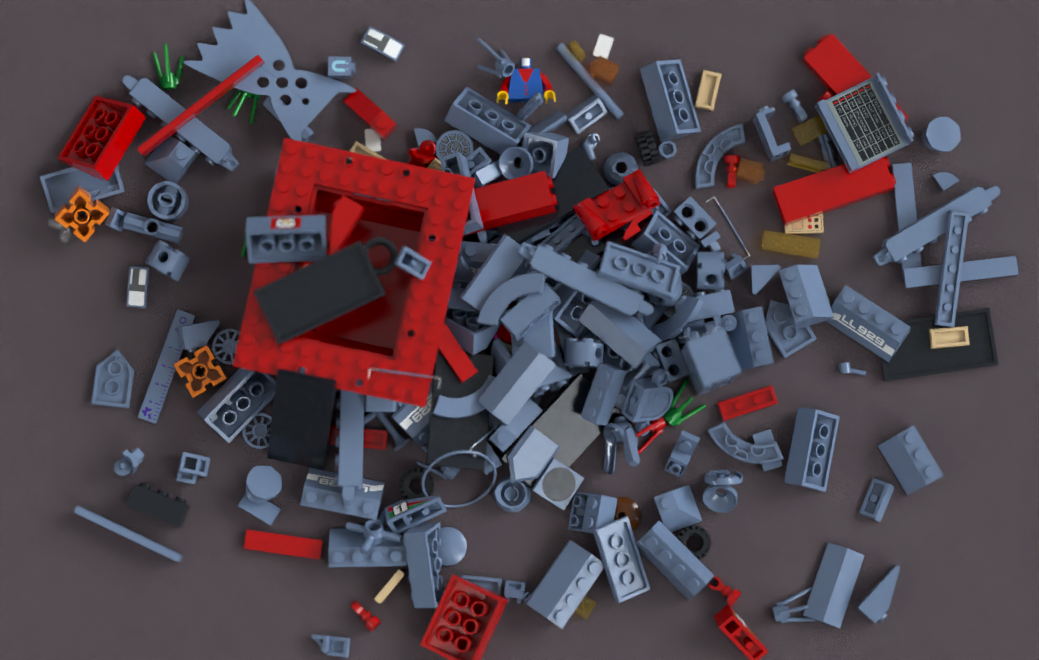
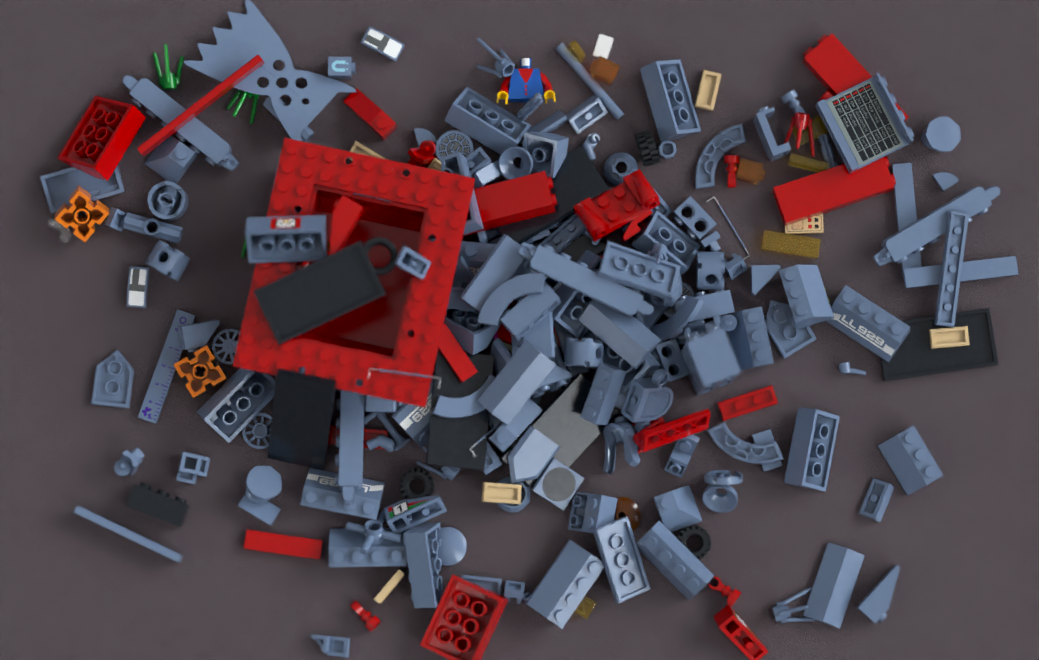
white sticker [365,129,381,151] -> none
sand blue piece [421,450,497,508] -> none
green plant [663,379,706,426] -> none
none -> sand blue arm [366,435,396,452]
none -> tan tile [481,482,522,504]
none -> red fence [633,409,711,452]
none -> red plant [784,112,815,157]

